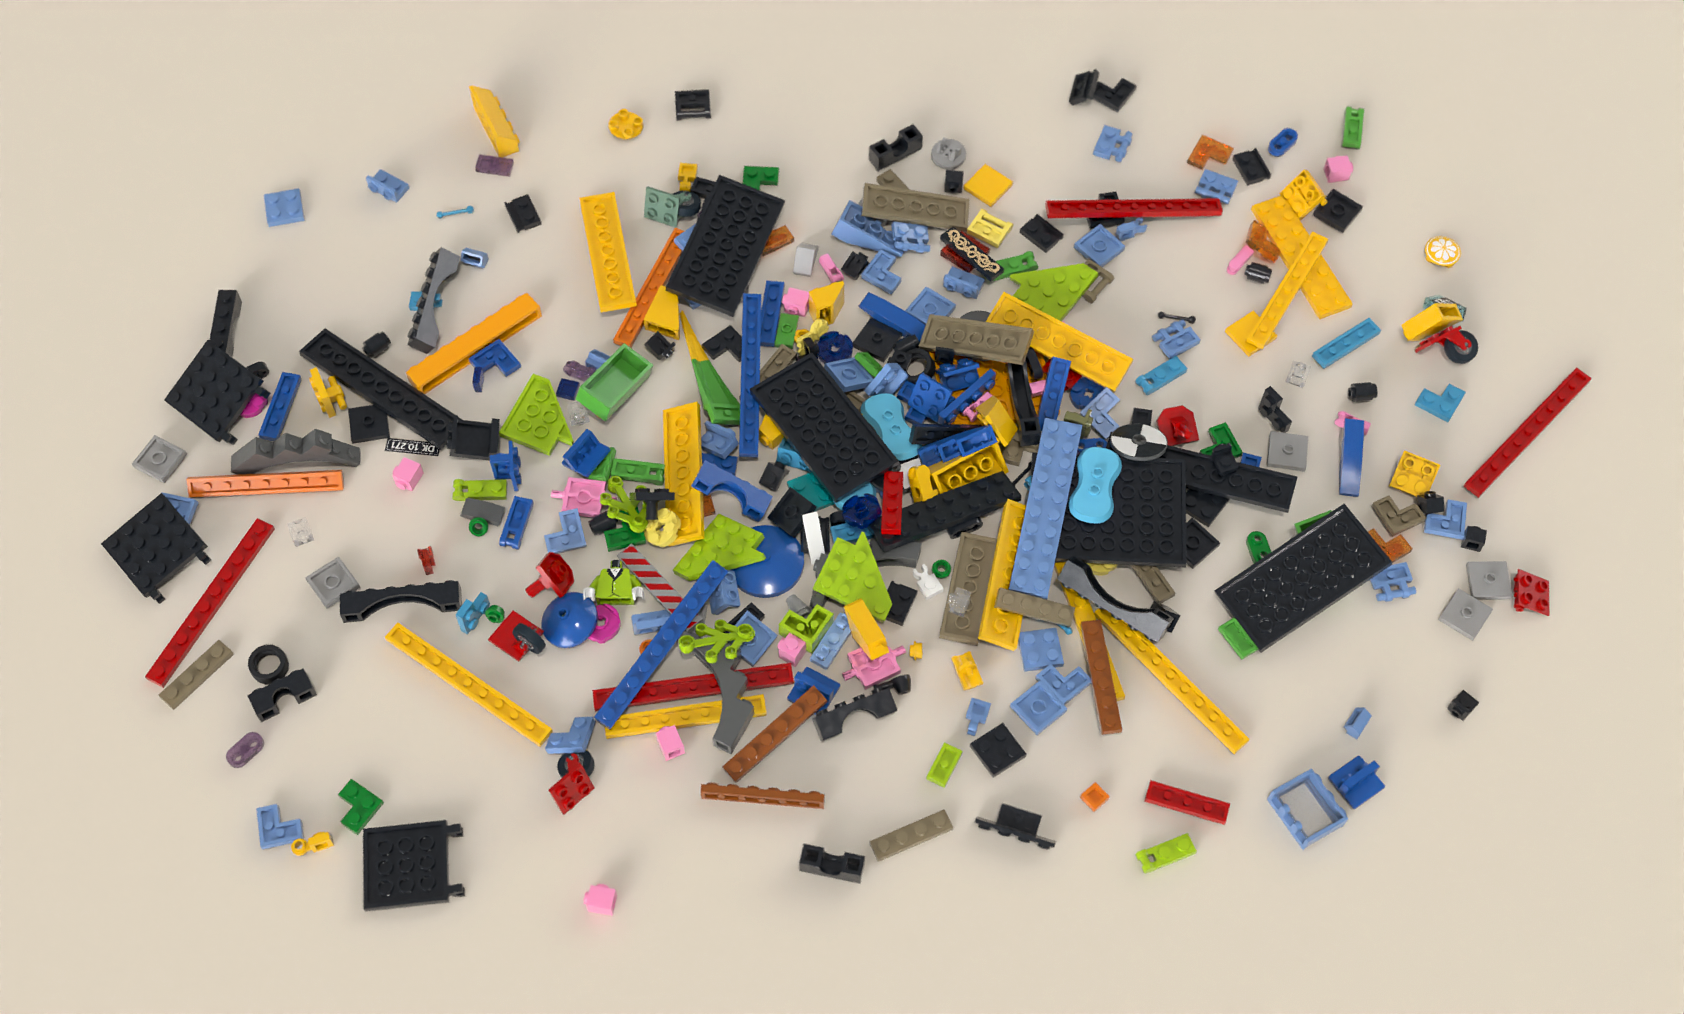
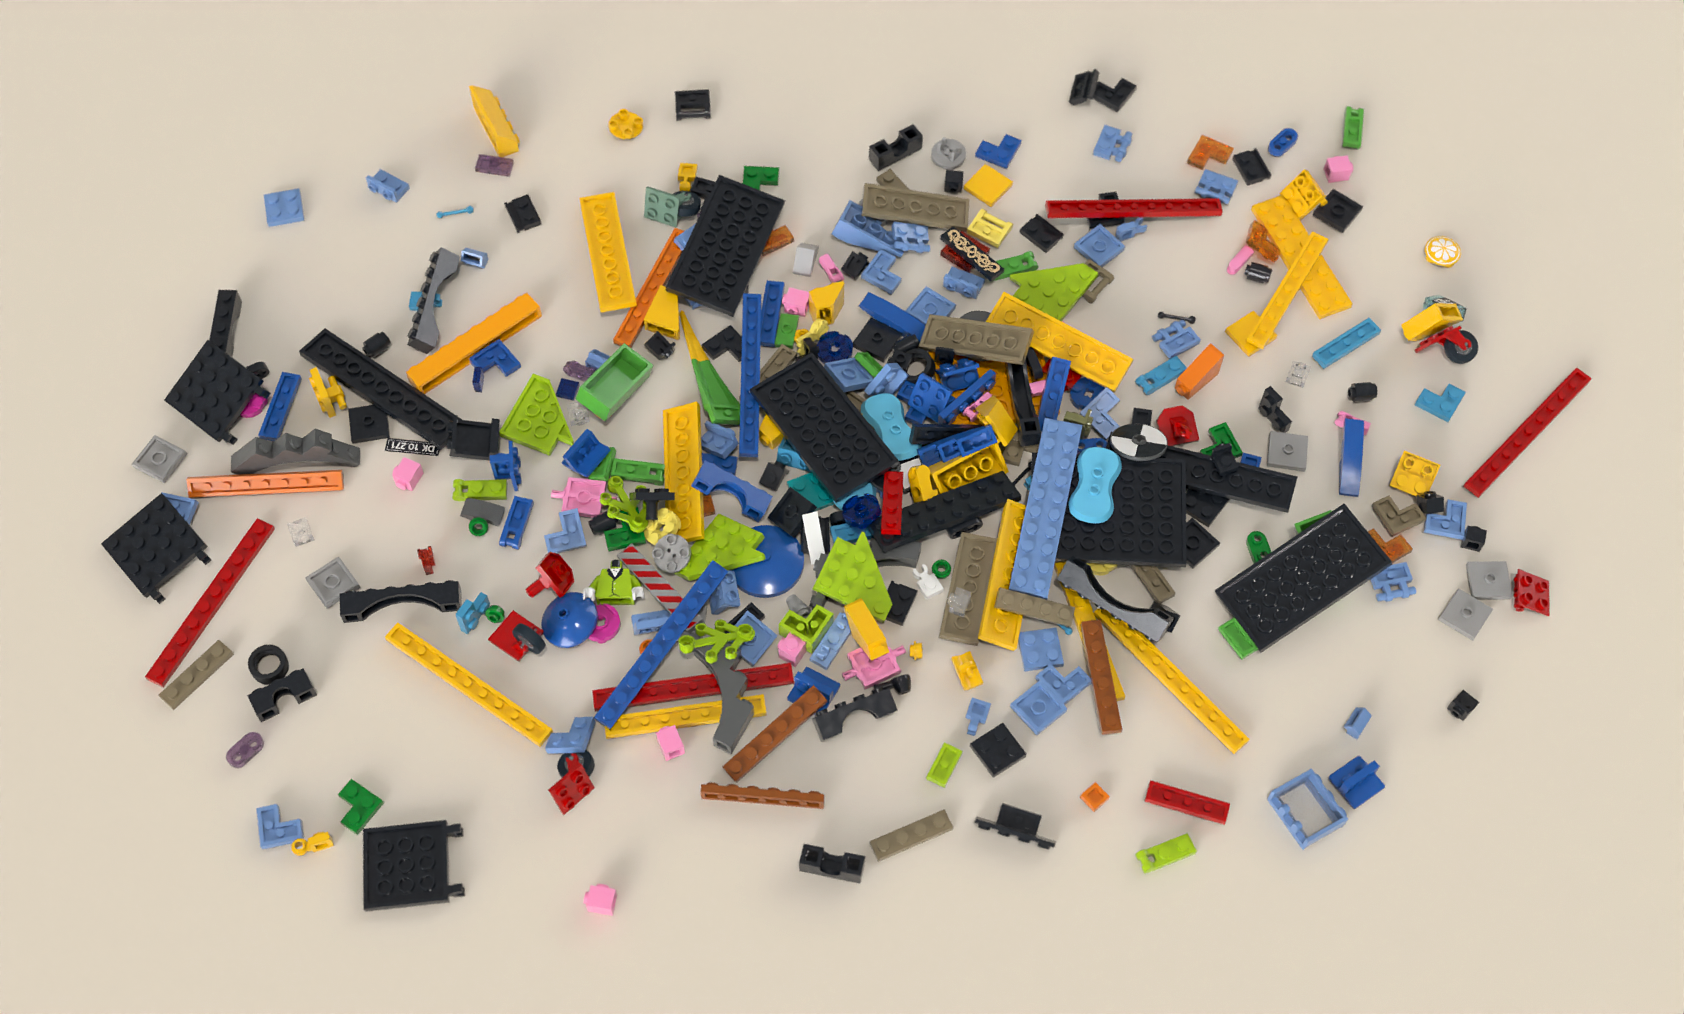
none -> light grey plate [652,533,691,573]
none -> blue plate [975,134,1022,169]
none -> orange slope [1175,343,1224,400]

